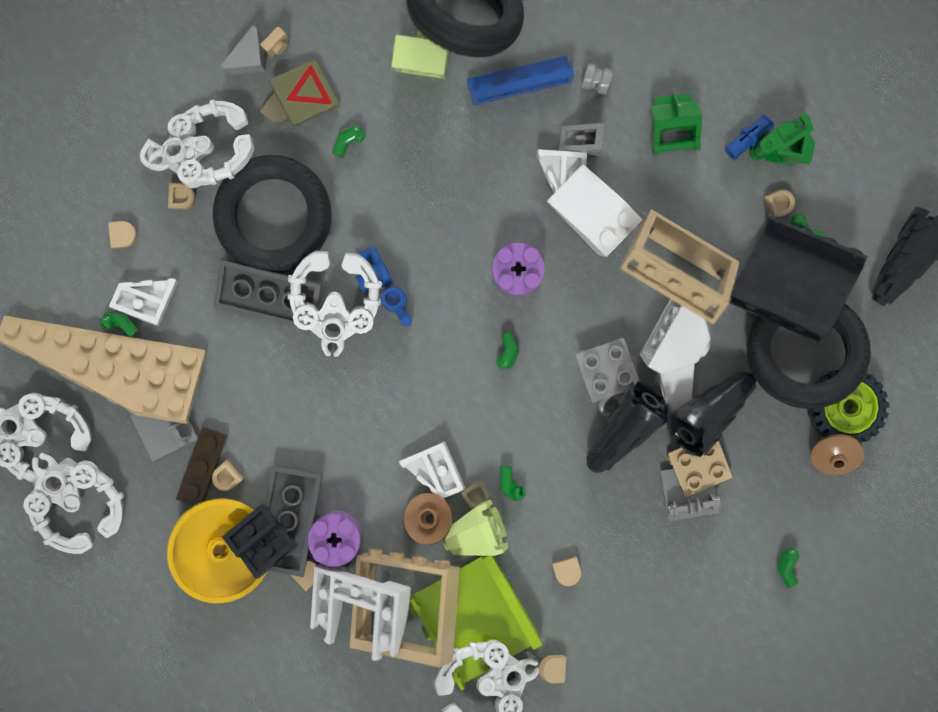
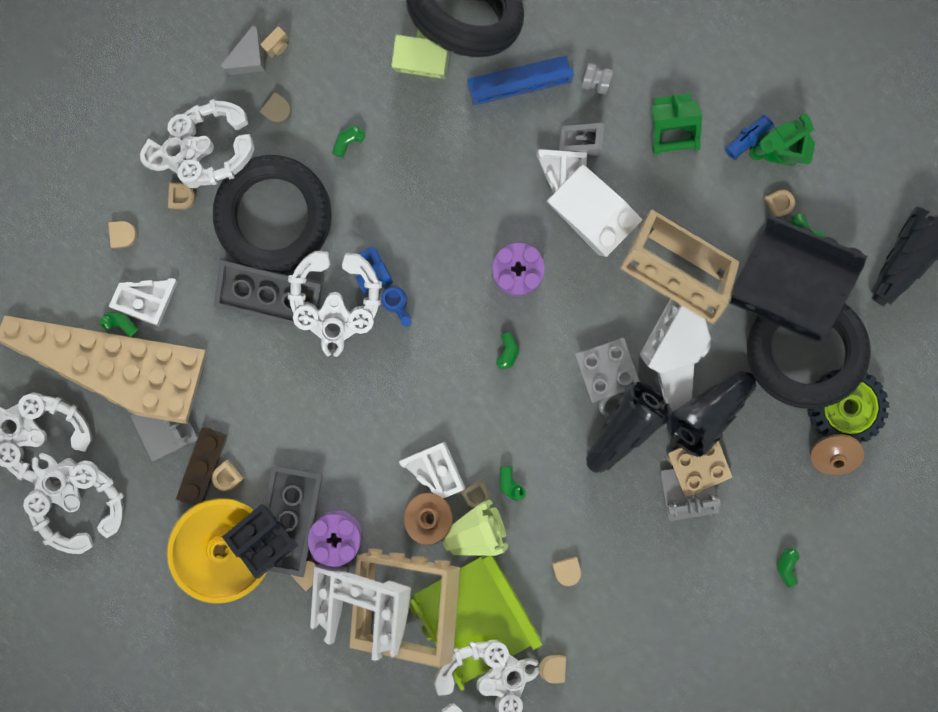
olive tile [269,59,339,128] -> none

